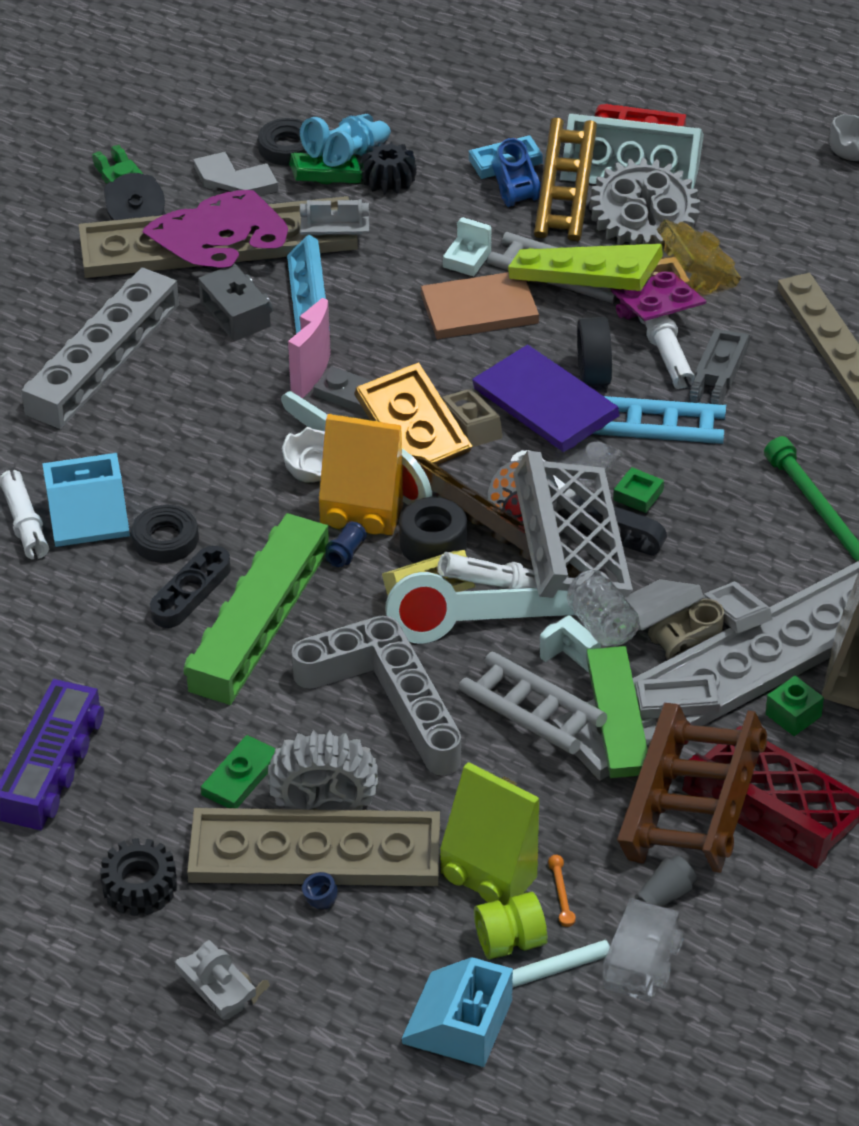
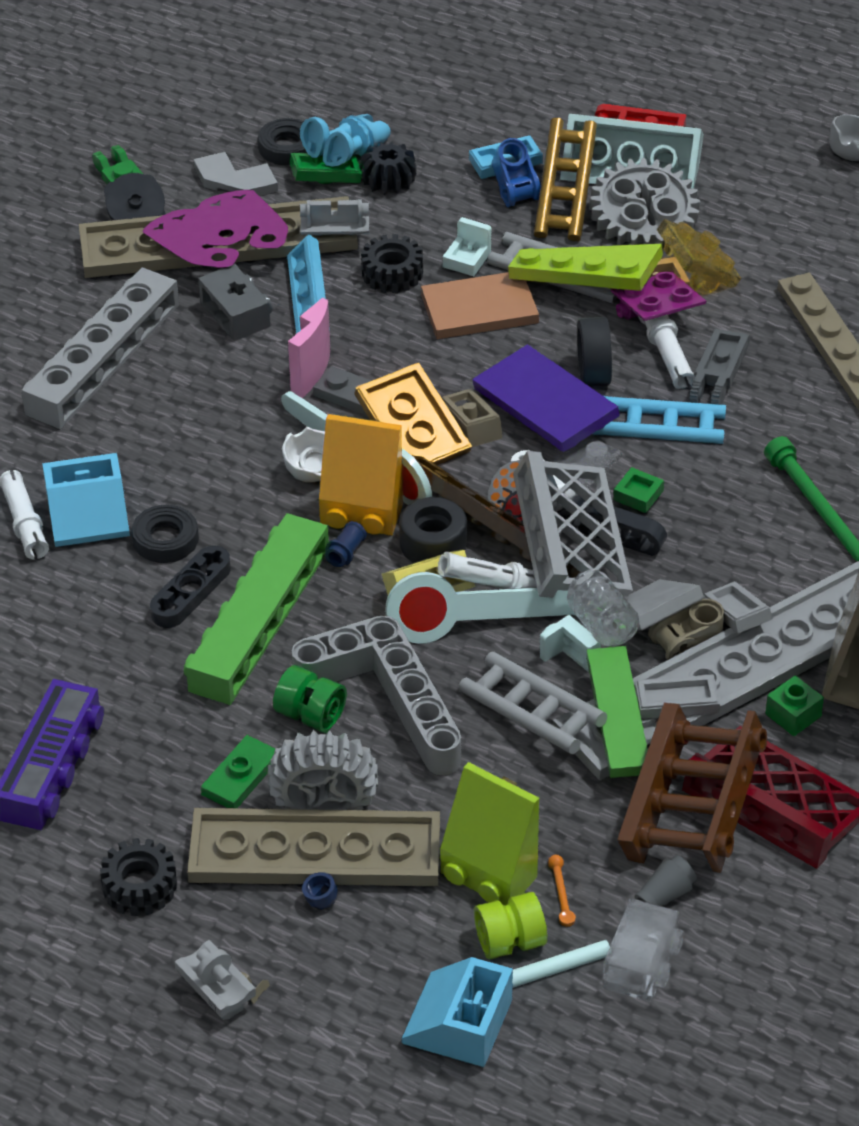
none -> green wheel [273,665,347,733]
none -> black tyre [361,234,423,293]

